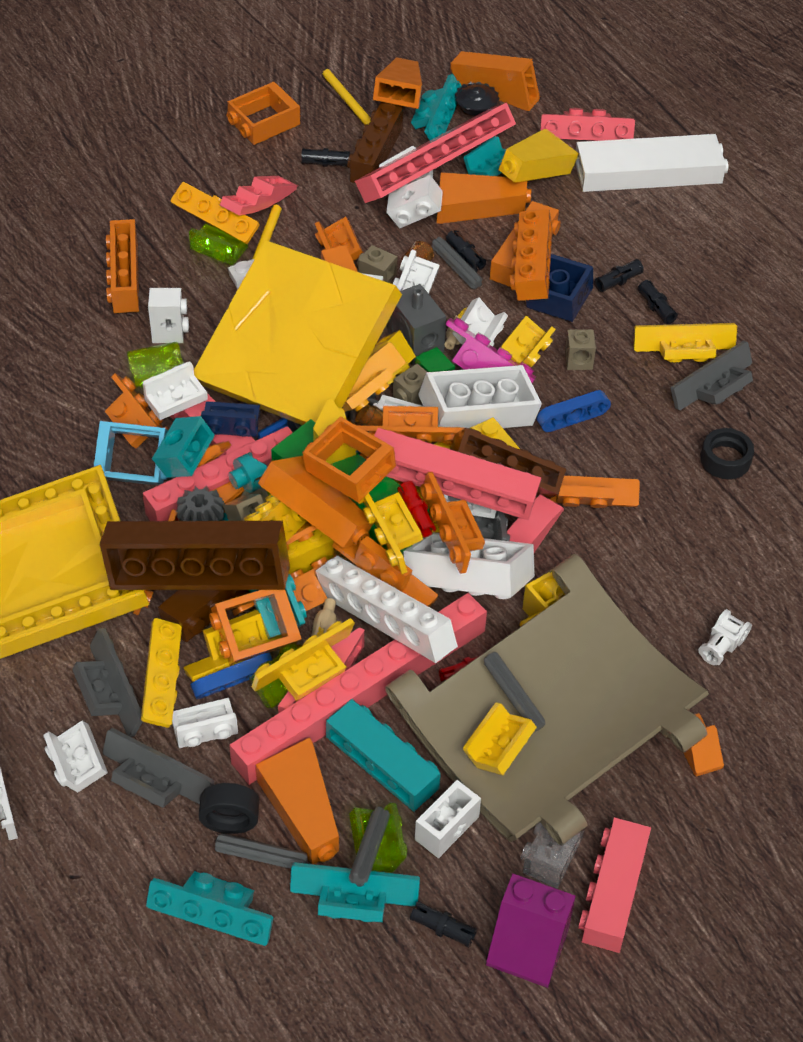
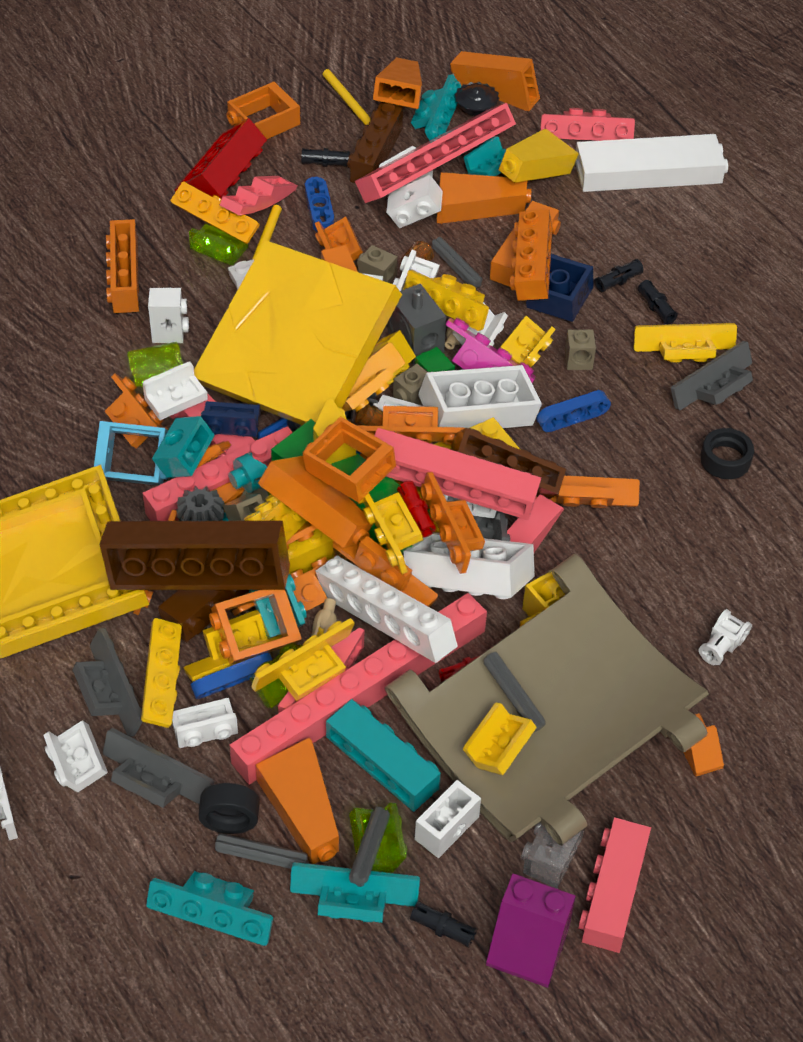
black pin [445,230,486,272] -> none
none -> red slope [174,118,267,199]
none -> blue beam [305,177,334,232]
none -> yellow bracket [403,270,489,331]

